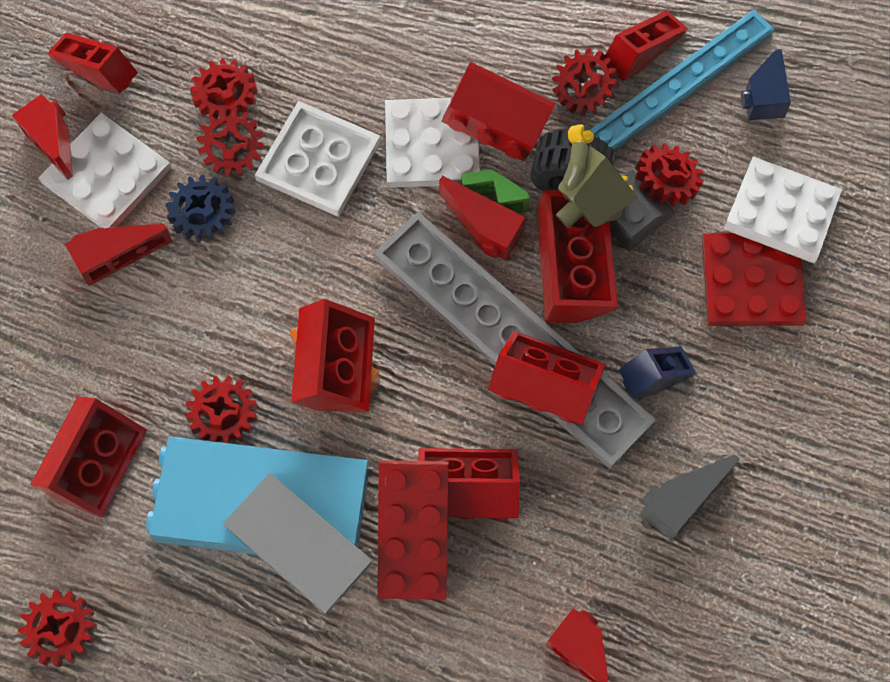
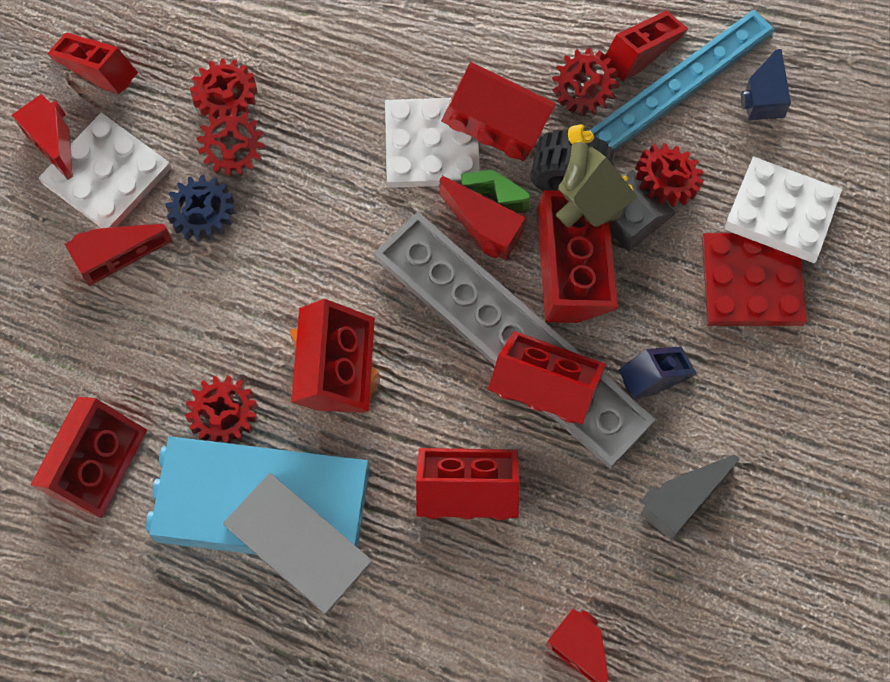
red gear [18,589,97,667] -> none
white plate [255,101,381,217] -> none
red plate [377,460,449,600] -> none

